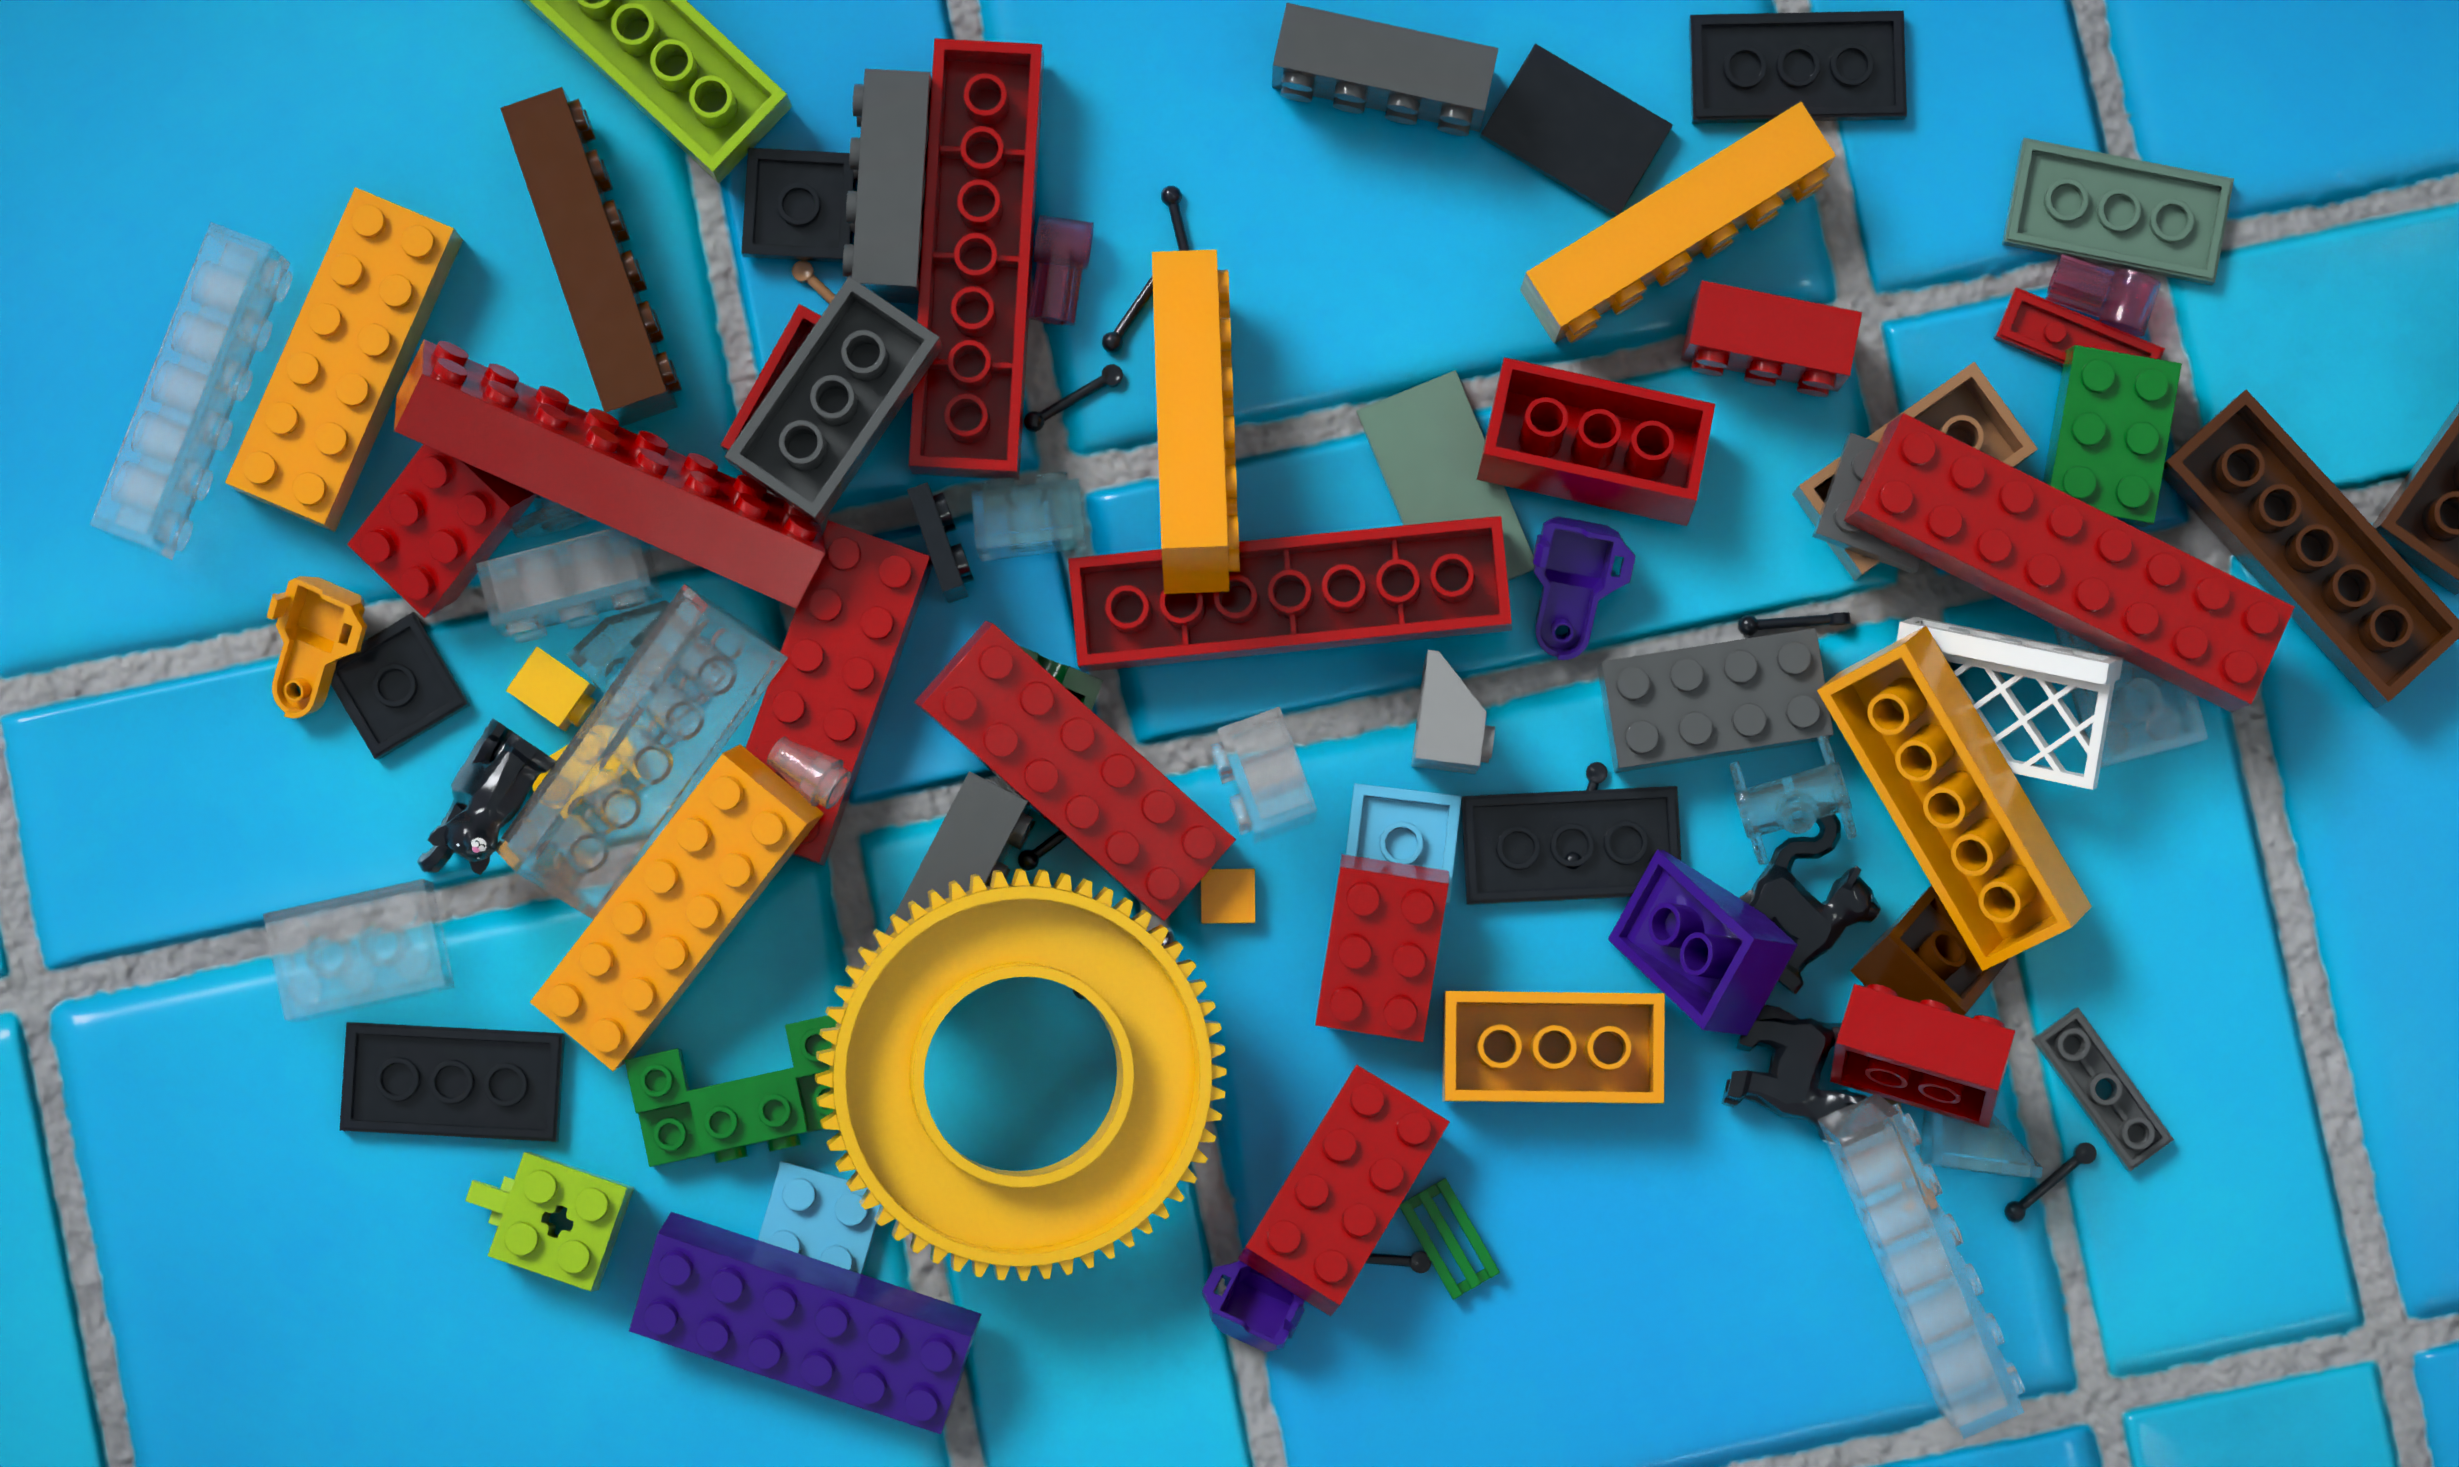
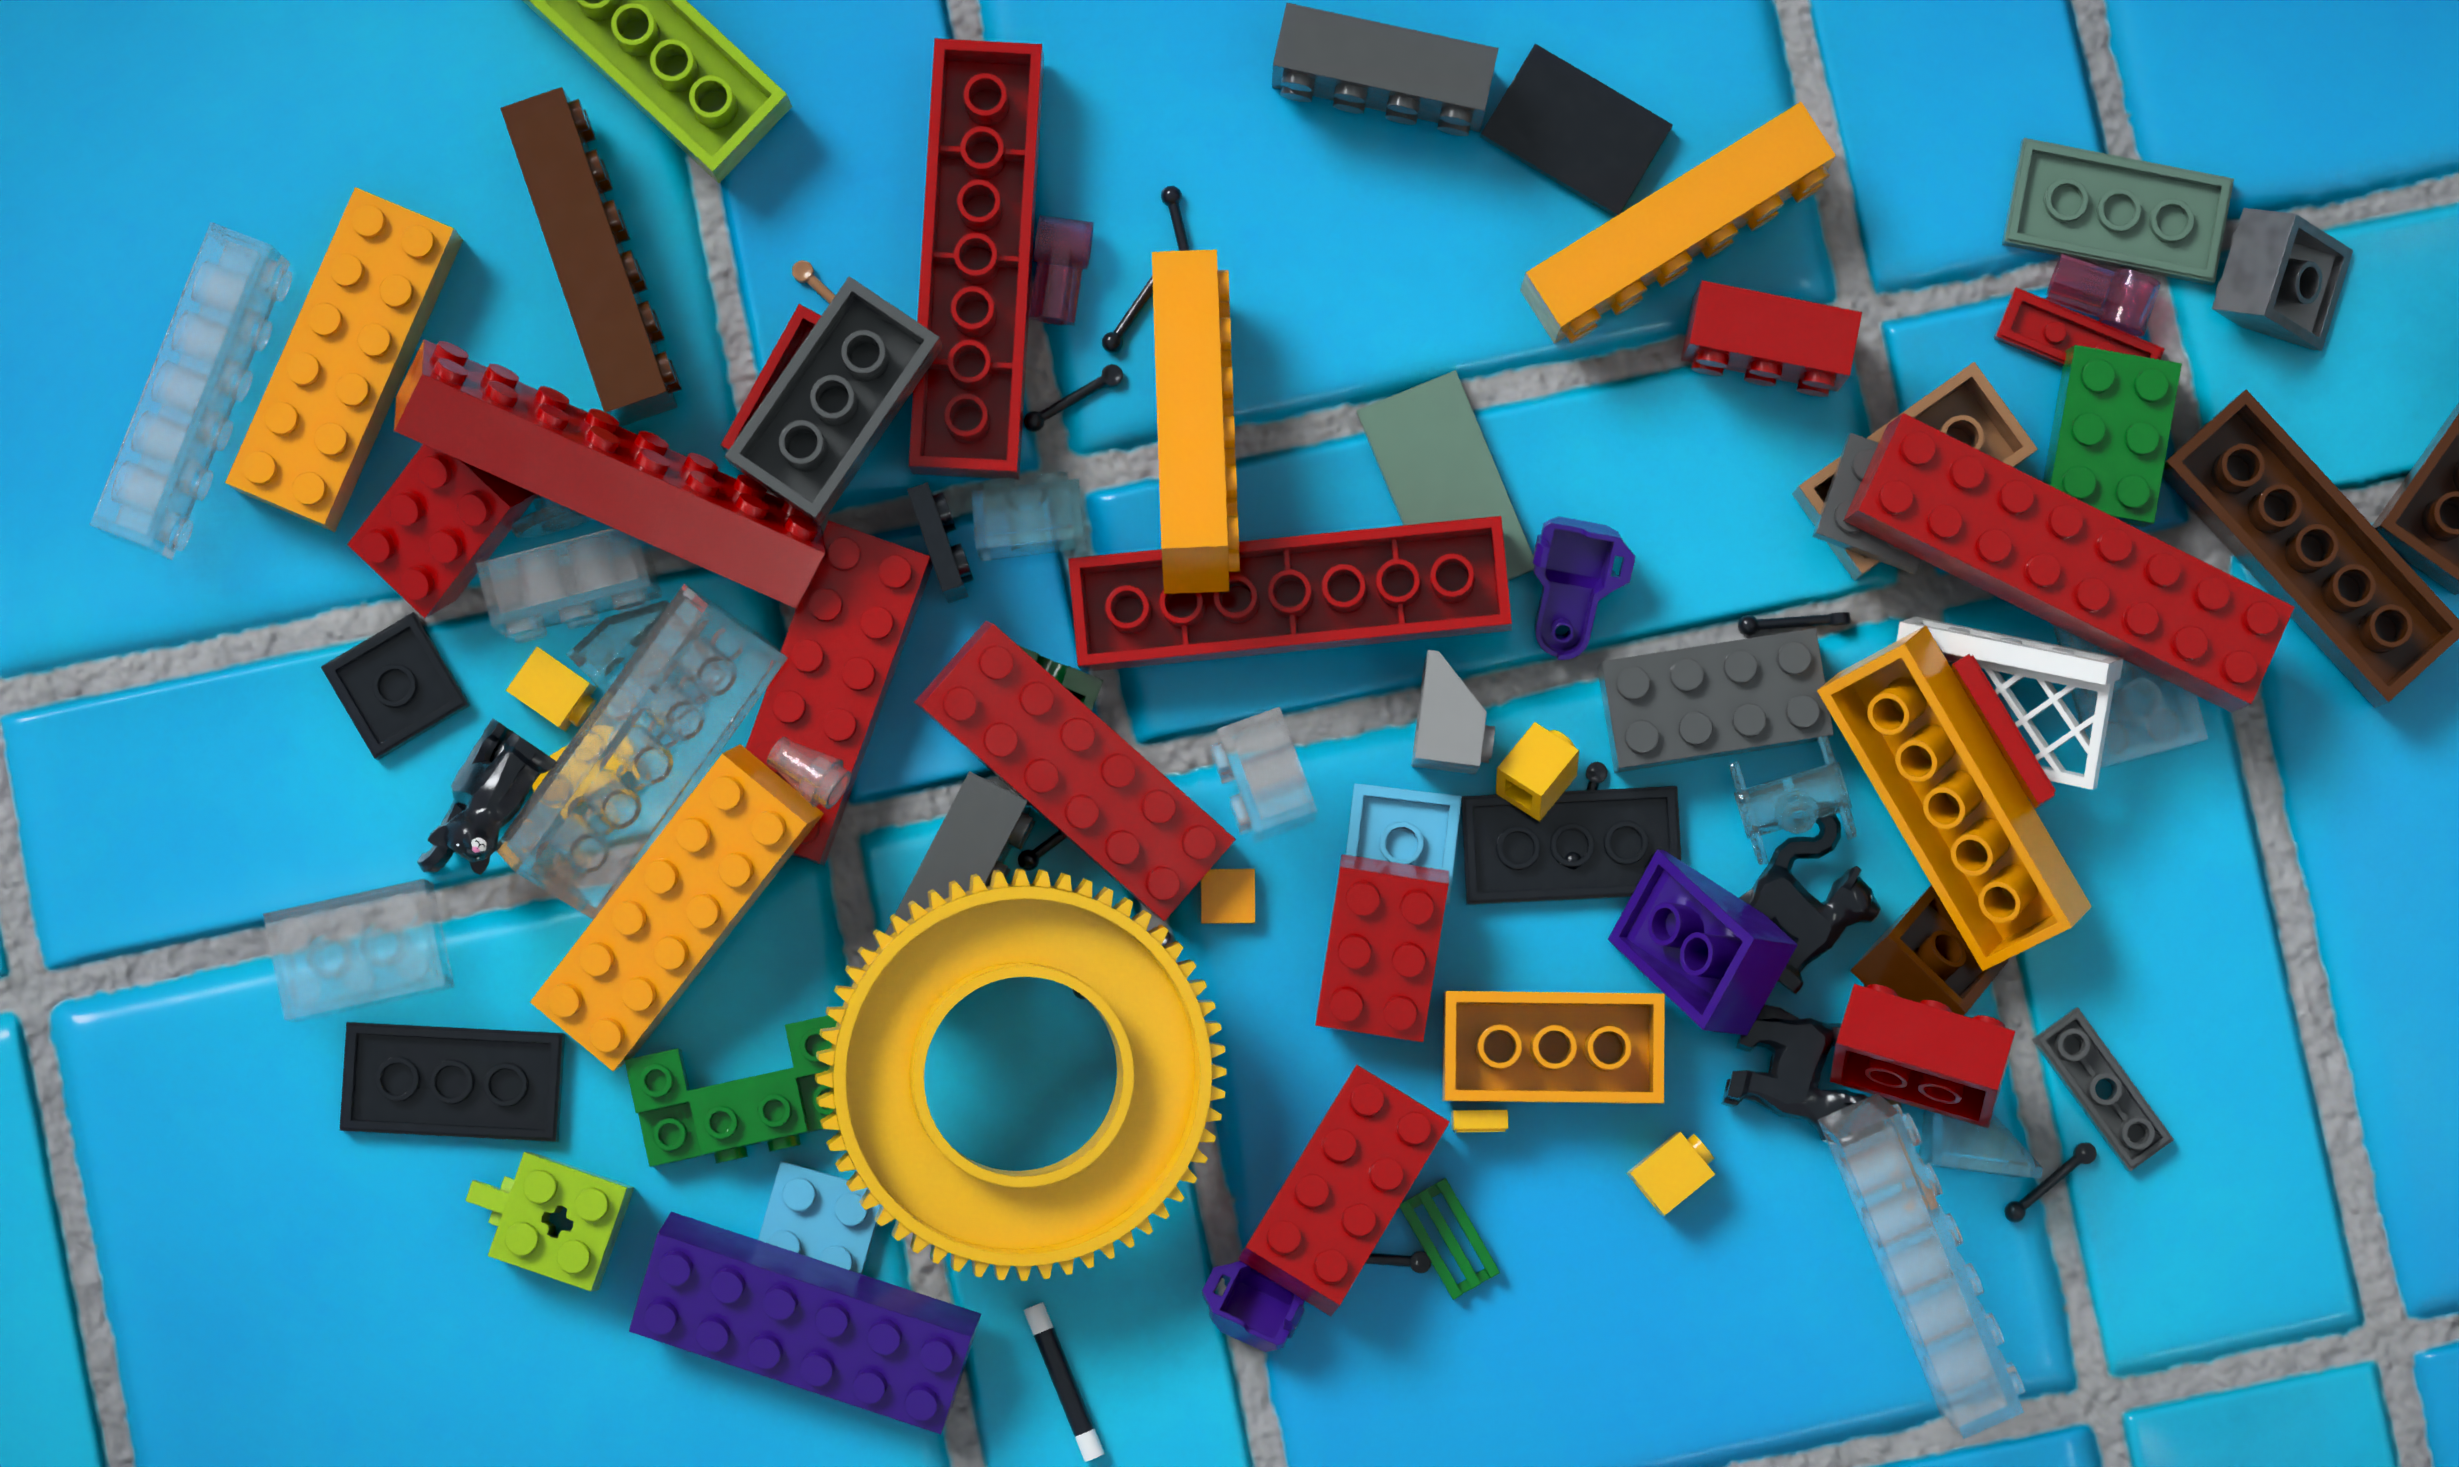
light orange piece [267,576,367,718] -> none
black plate [741,148,855,263] -> none
dark grey brick [843,69,932,304] -> none
red brick [1476,357,1715,526] -> none
black tile [1689,11,1907,124] -> none
none -> black bar [1023,1302,1105,1462]
none -> yellow tile [1451,1110,1508,1133]
none -> yellow brick [1496,722,1579,822]
none -> yellow brick [1626,1132,1715,1216]
none -> red tile [1951,654,2056,809]
none -> flat silver slope [2212,208,2353,351]

